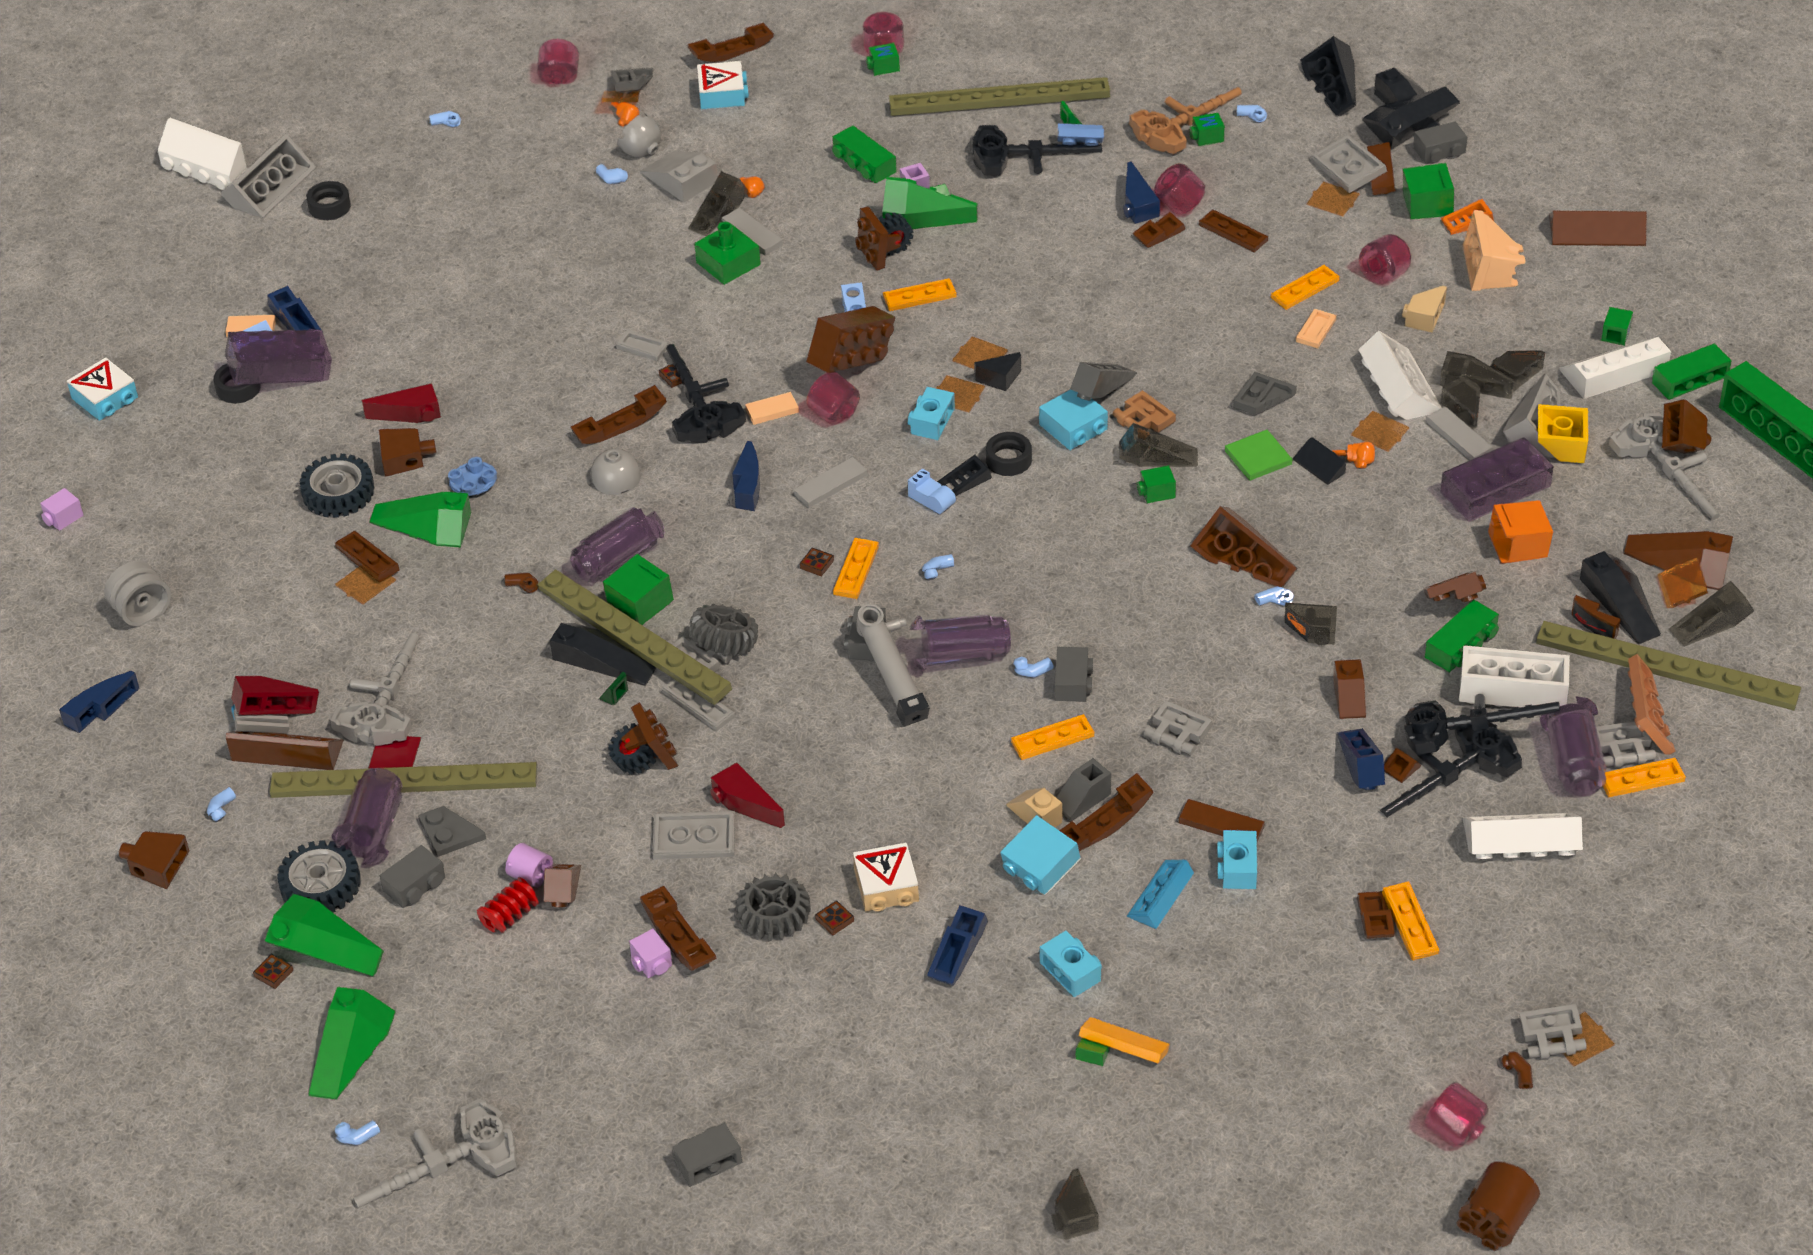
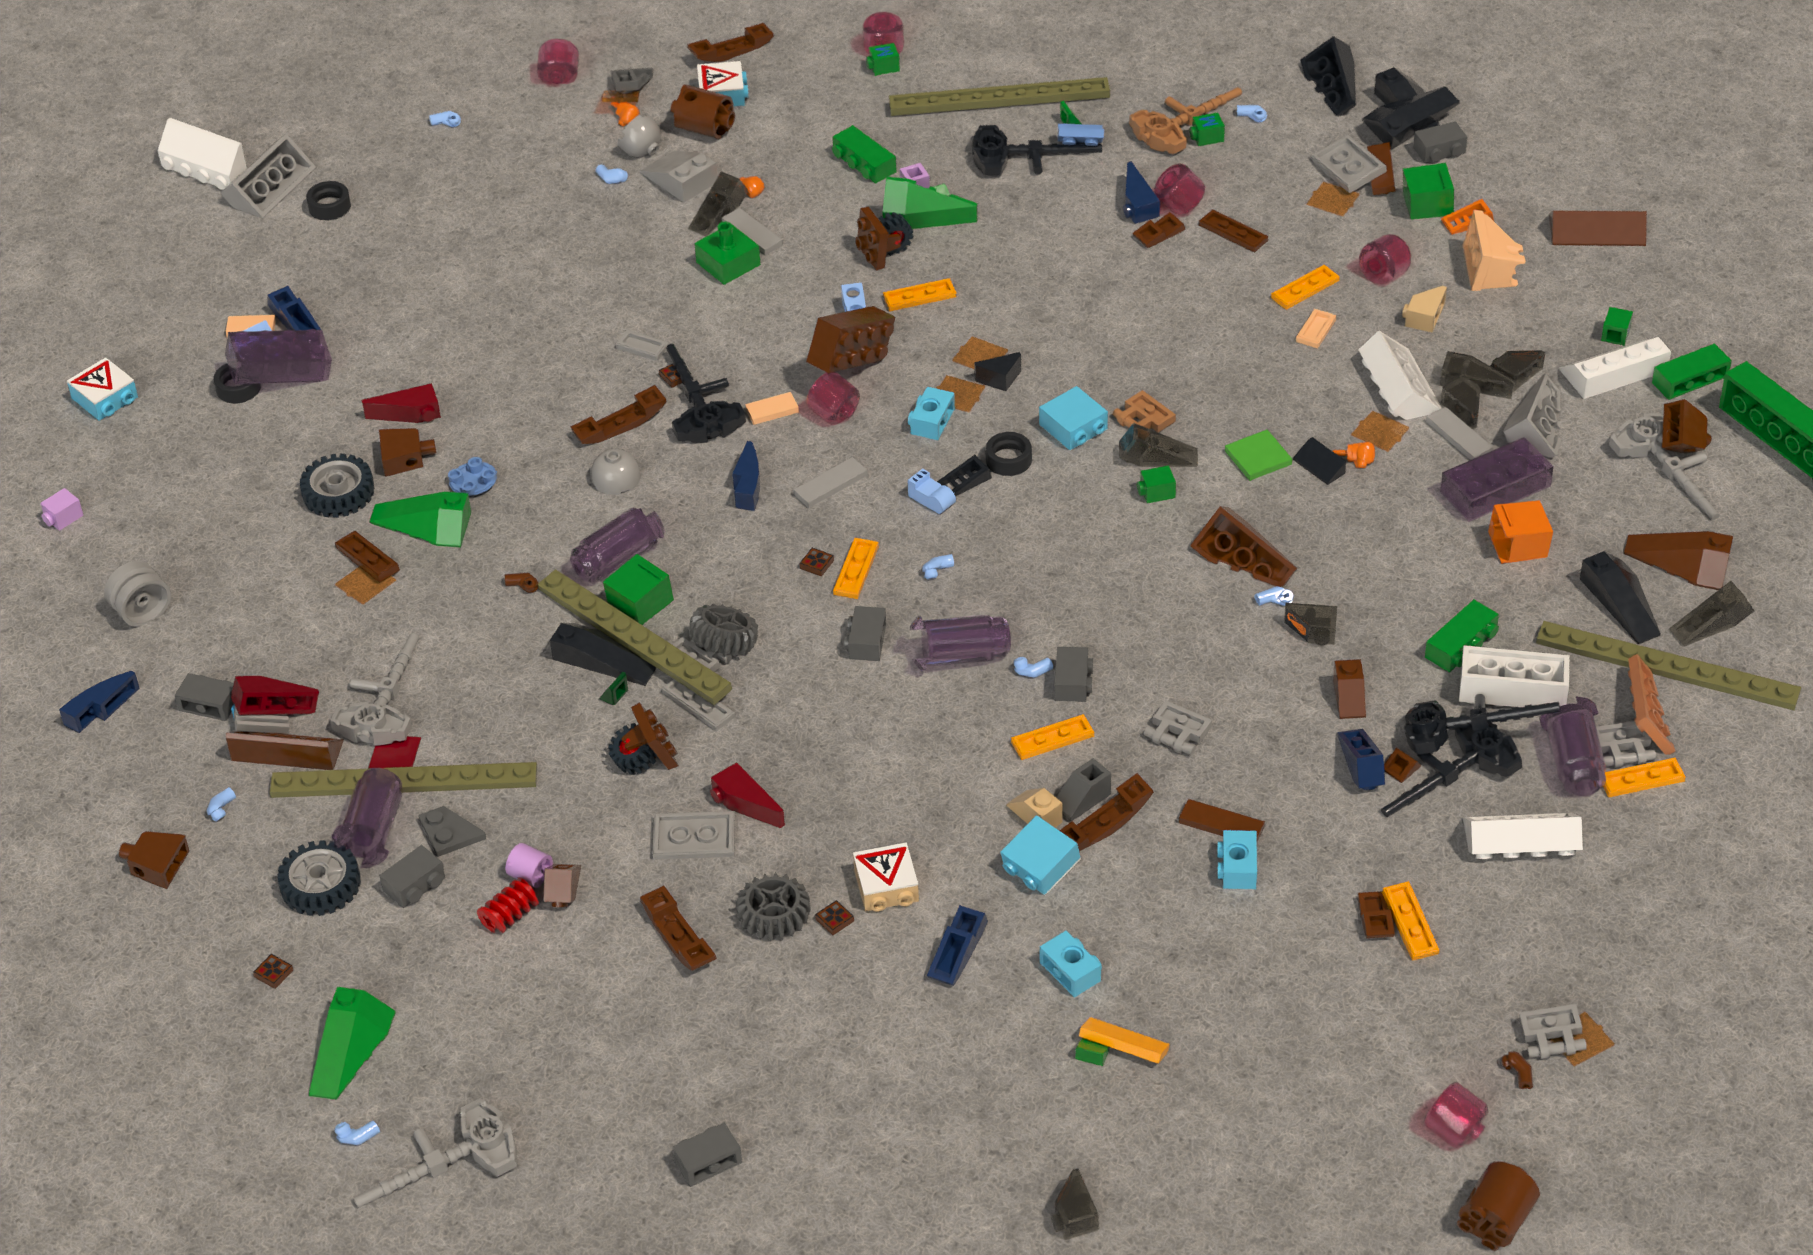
green wedge [265,894,384,977] -> none
lavender brick [629,929,672,978] -> none
light grey piece [856,604,930,727] -> none
dark grey slope [1070,362,1137,401] -> none
dark azure slope [1127,860,1194,929] -> none
dark grey wing [1233,372,1297,415] -> none
reddish brown plate [1423,571,1487,602] -> none
yellow slope [1538,404,1588,463] -> none
slope [1571,595,1620,639] -> none
clear orange piece [1658,558,1708,608] -> none
none -> dark grey brick [175,673,234,721]
none -> reddish brown cylinder [670,84,735,139]

